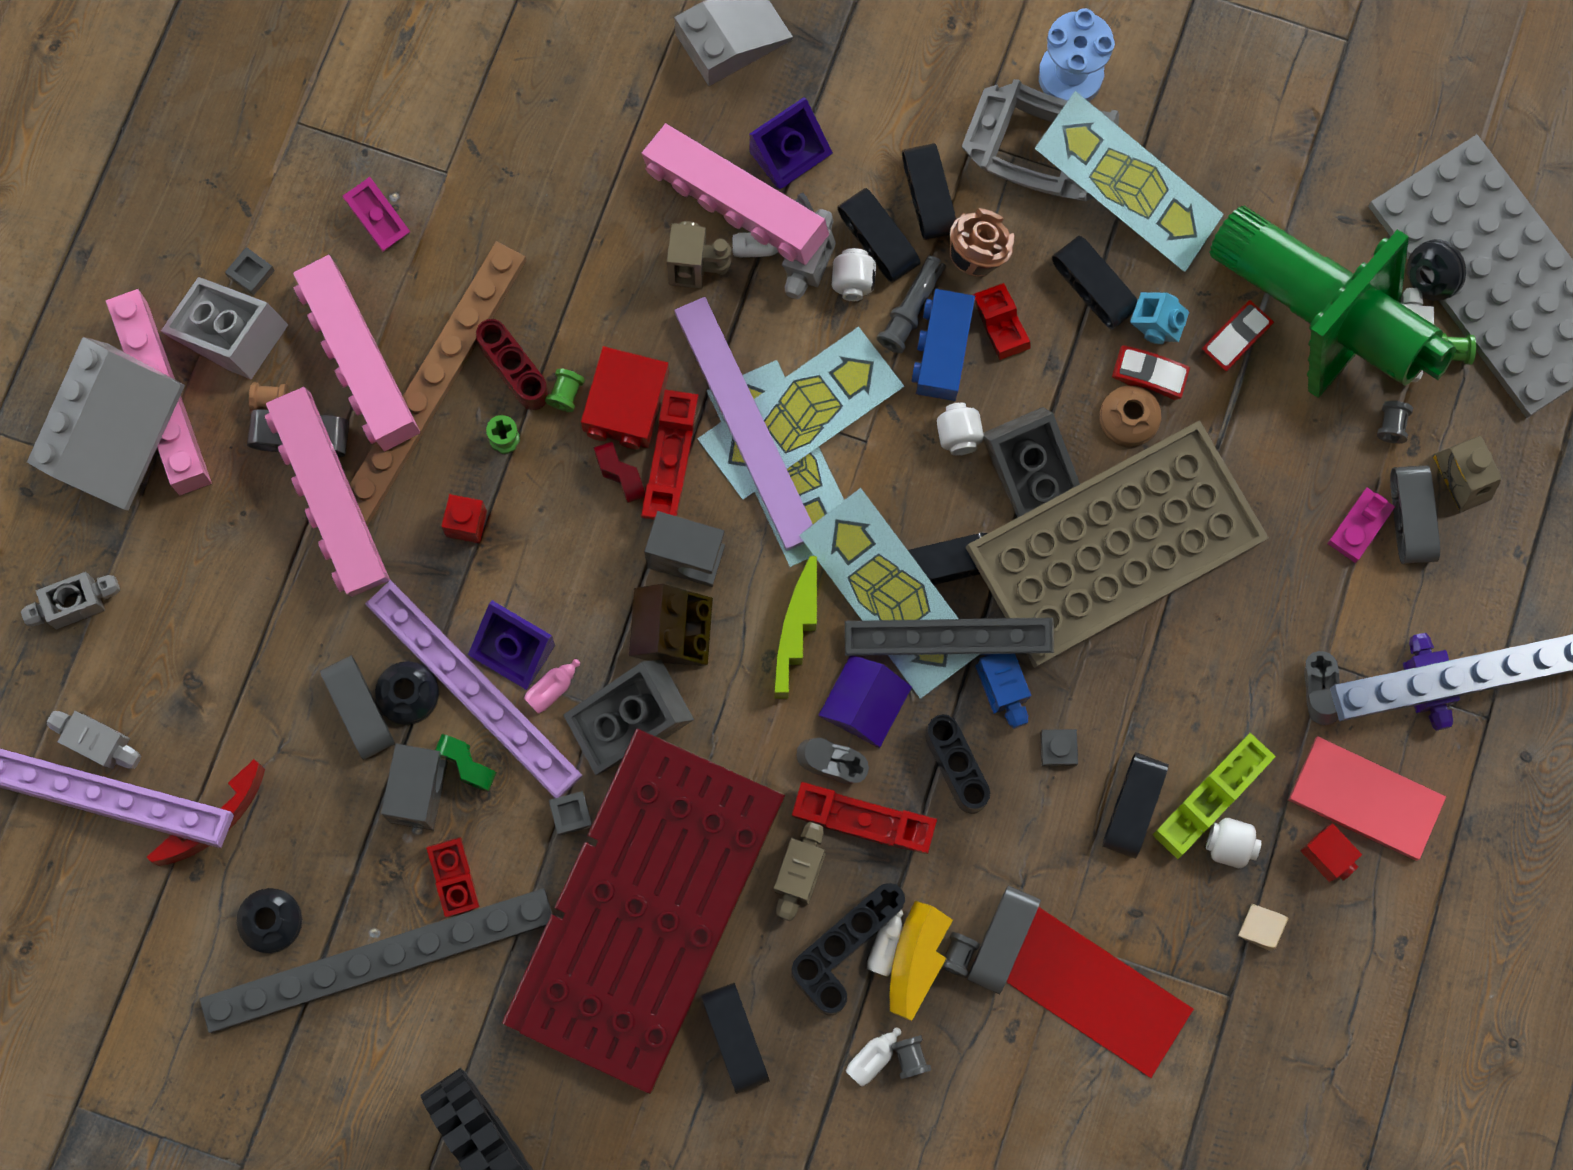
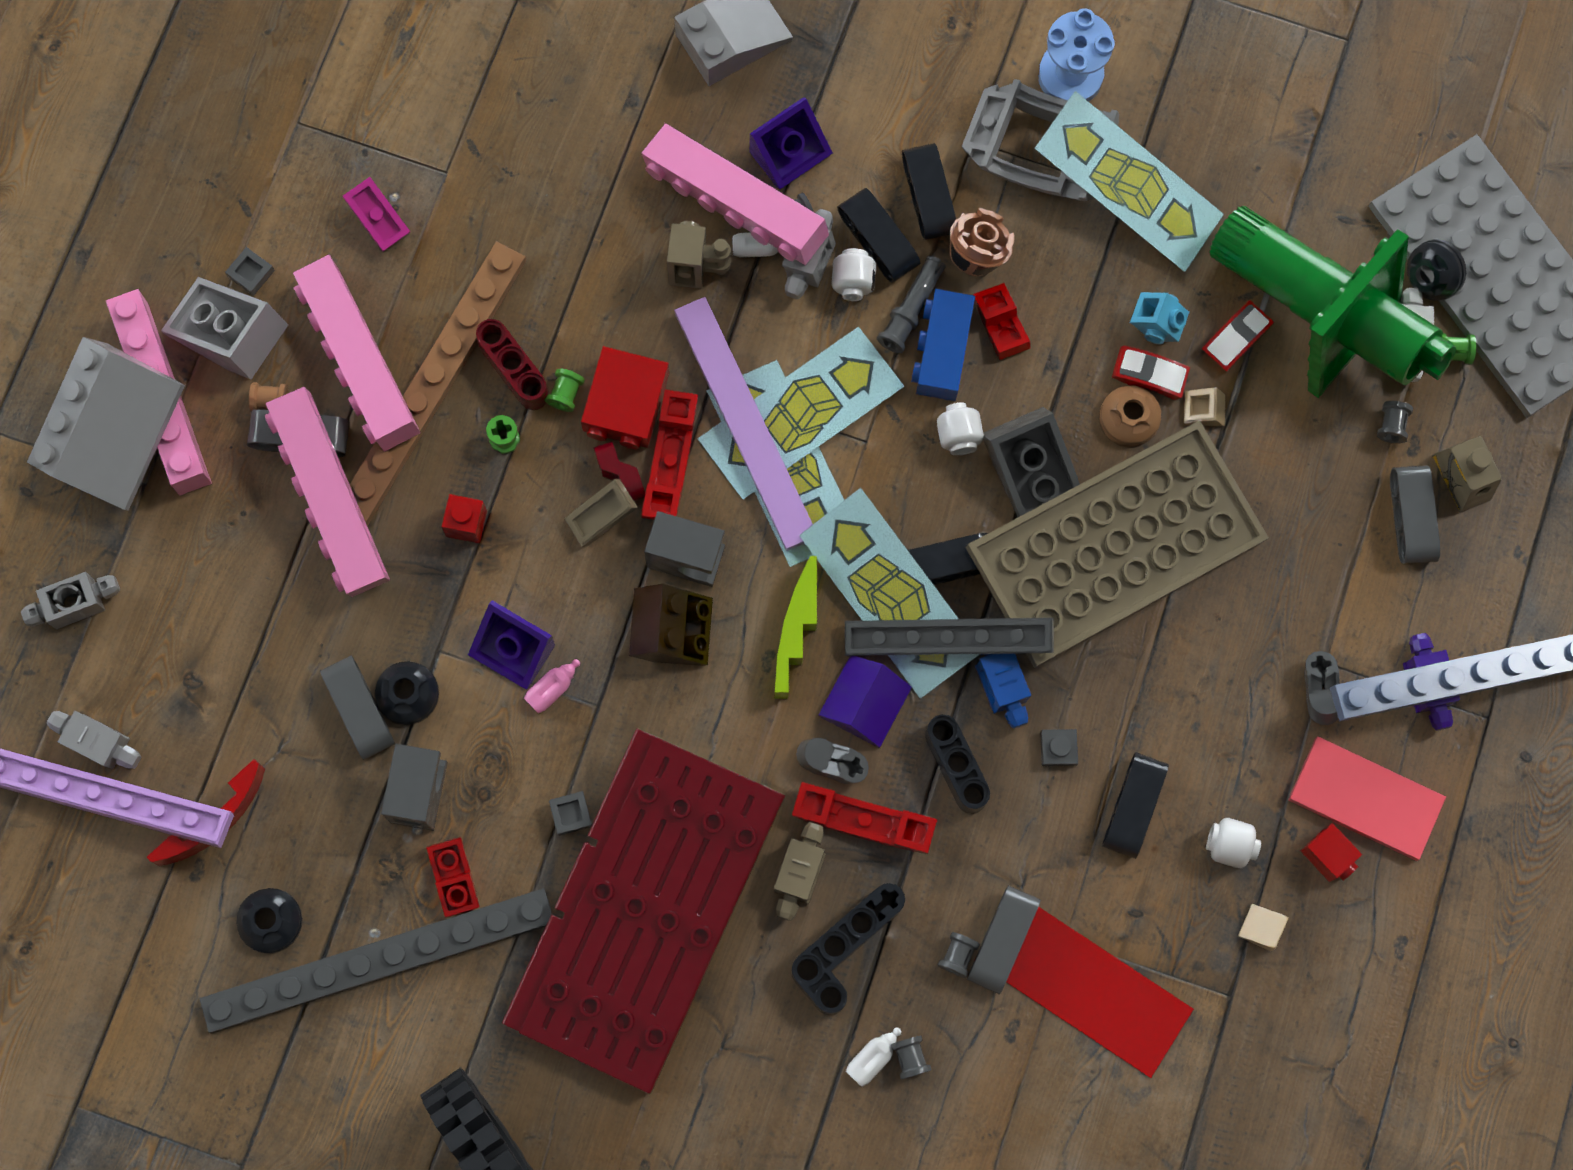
lavender tile [365,580,583,798] -> none
green piece [435,734,497,792] -> none
dark grey slope [563,660,694,775] -> none
black beam [701,983,770,1094] -> none
white piece [867,910,903,977] -> none
yellow slope [890,901,953,1021] -> none
black beam [1052,236,1138,330] -> none
lime slope [1152,732,1276,859] -> none
dark pink plate [1327,488,1395,563] -> none
none -> dark tan tile [564,479,638,547]
none -> tan slope [1184,387,1225,426]

